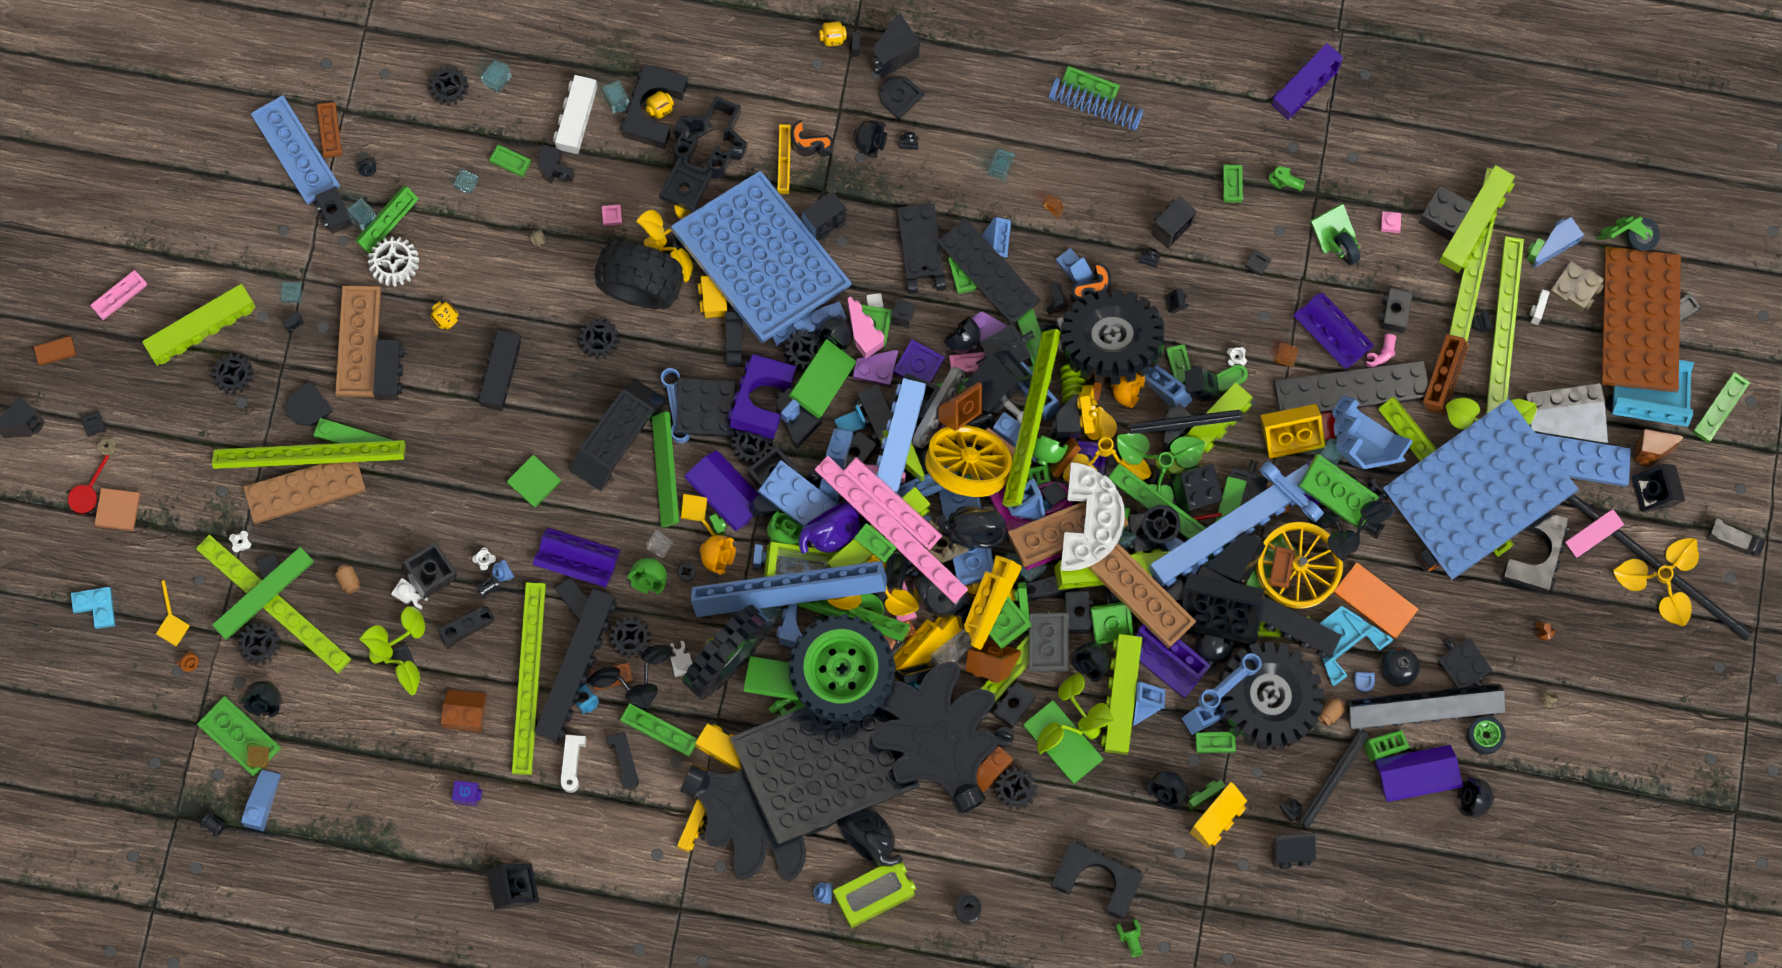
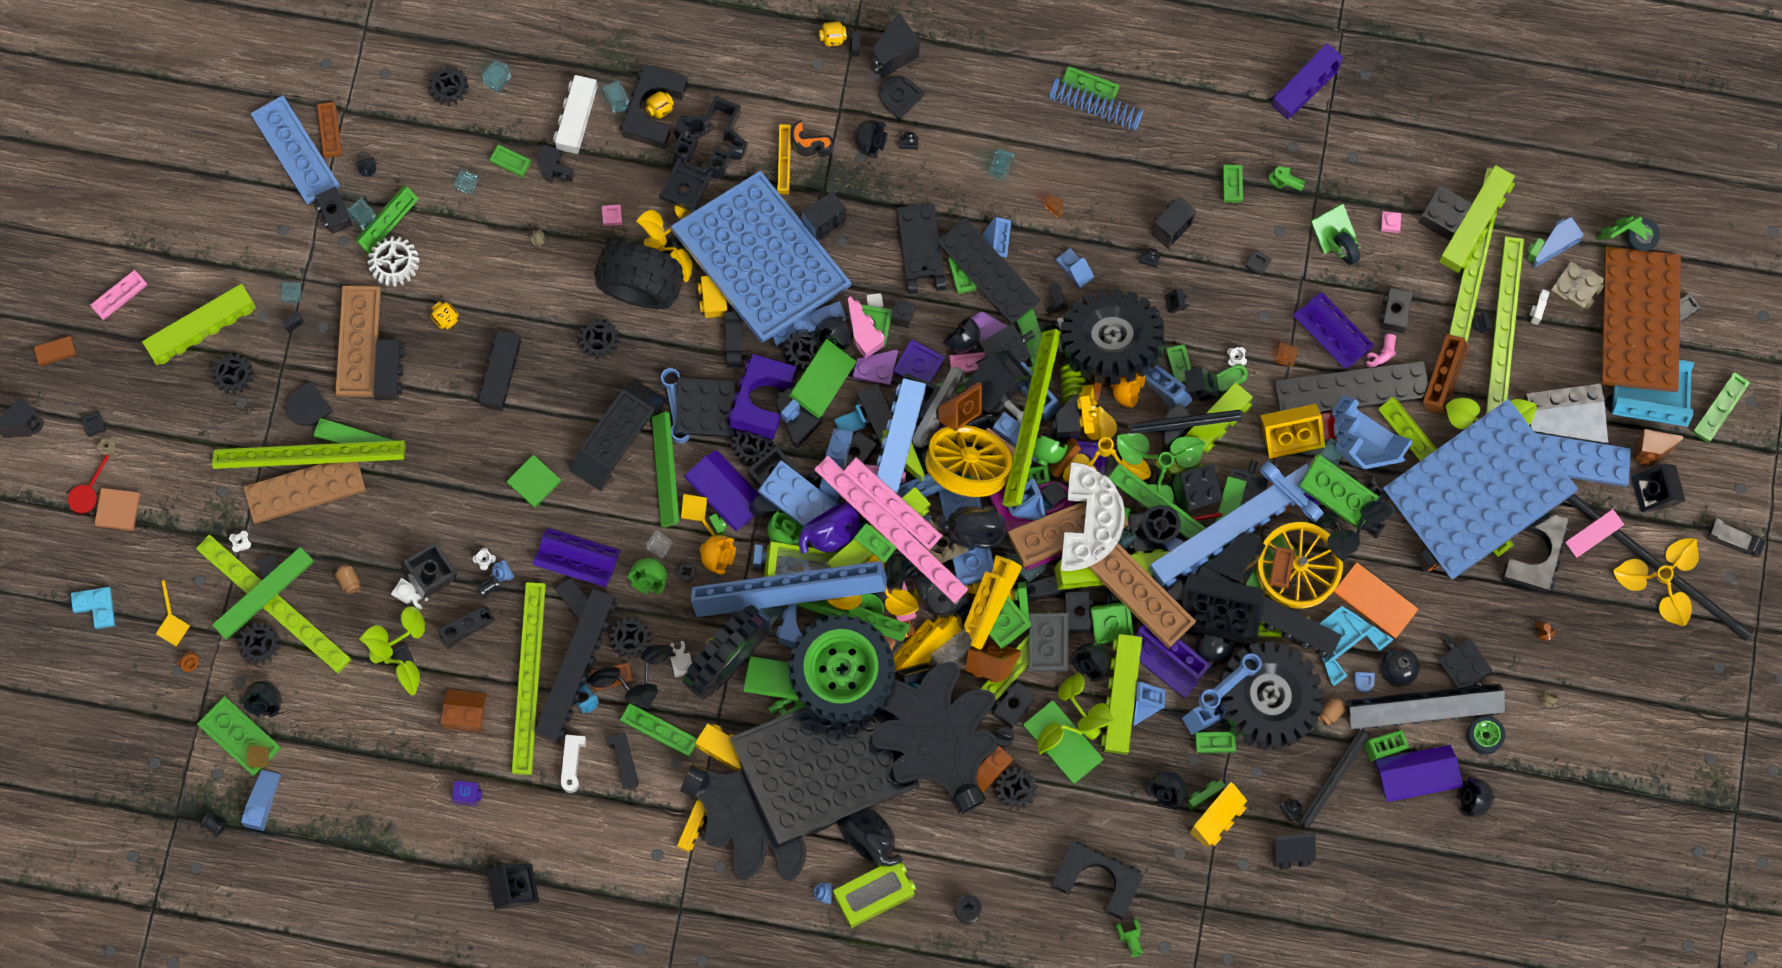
black animal [1070,263,1111,304] -> none

